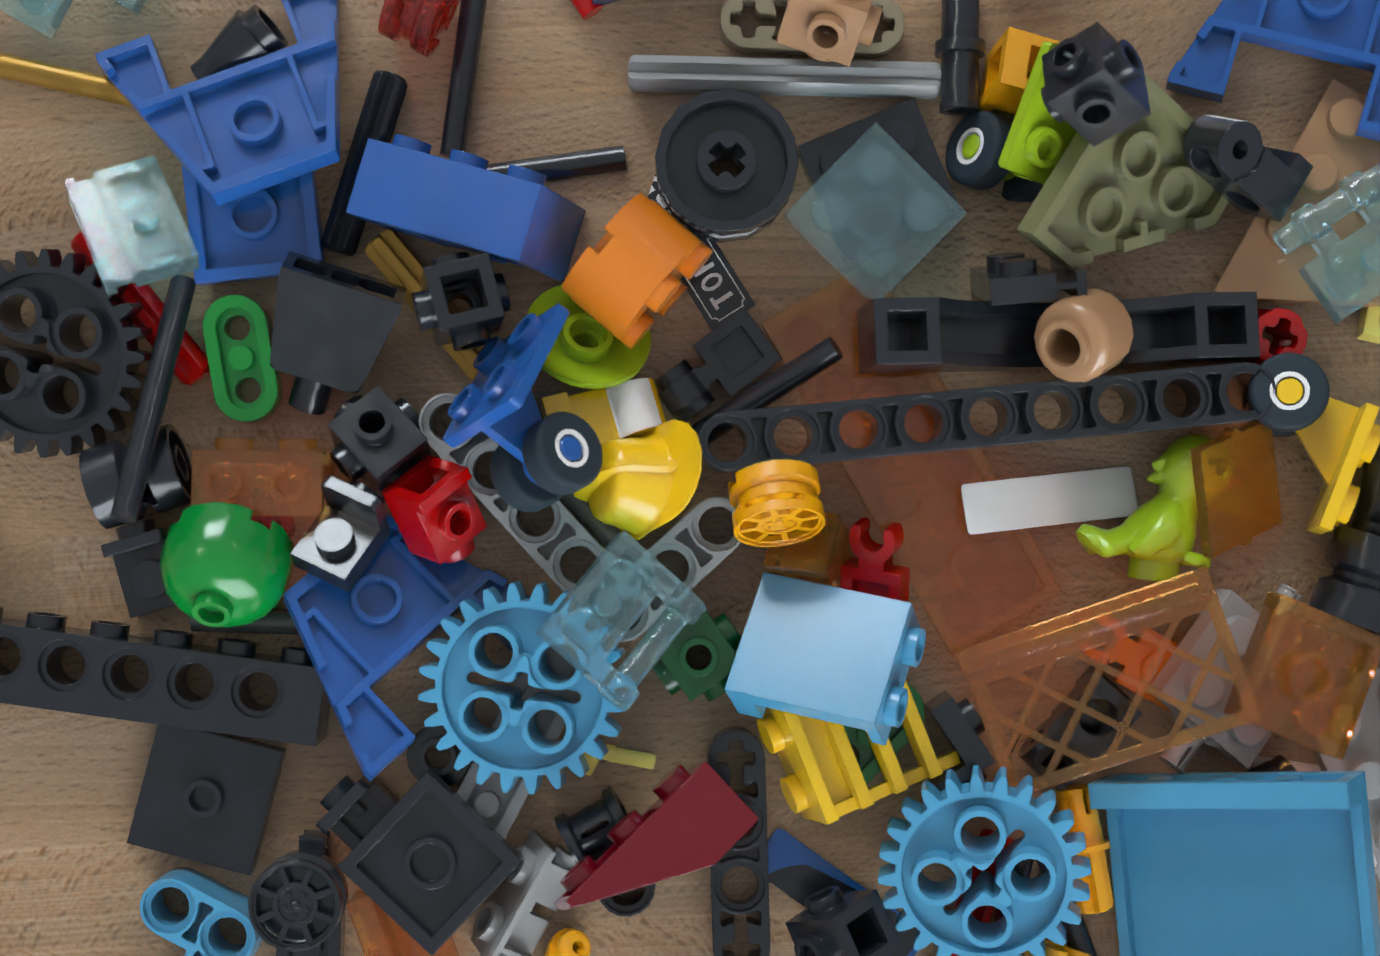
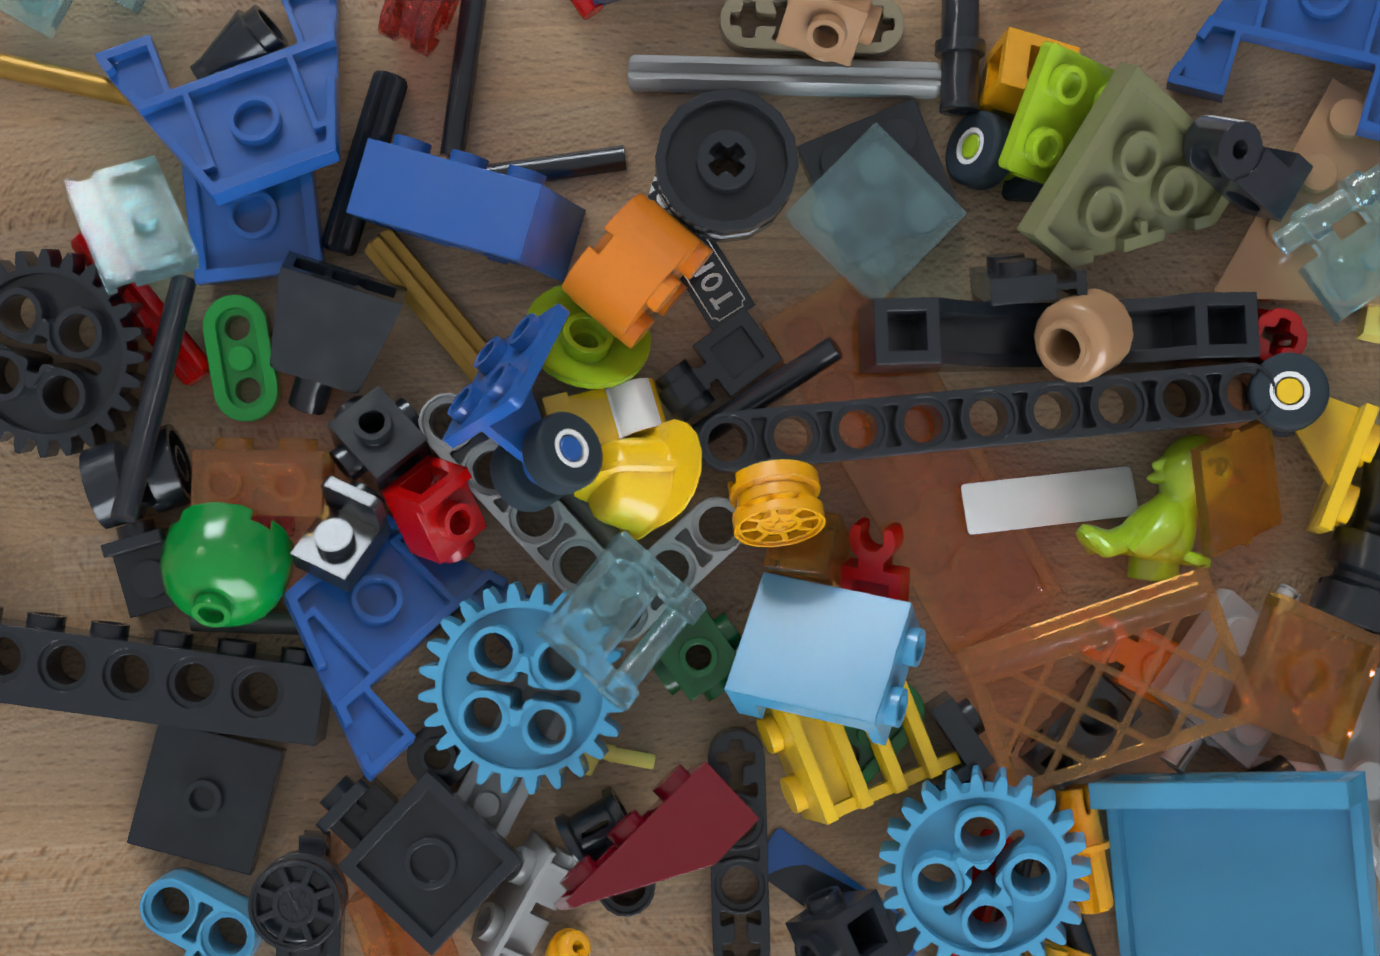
black brick [412,252,511,351] -> none
black brick [1041,22,1151,147] -> none

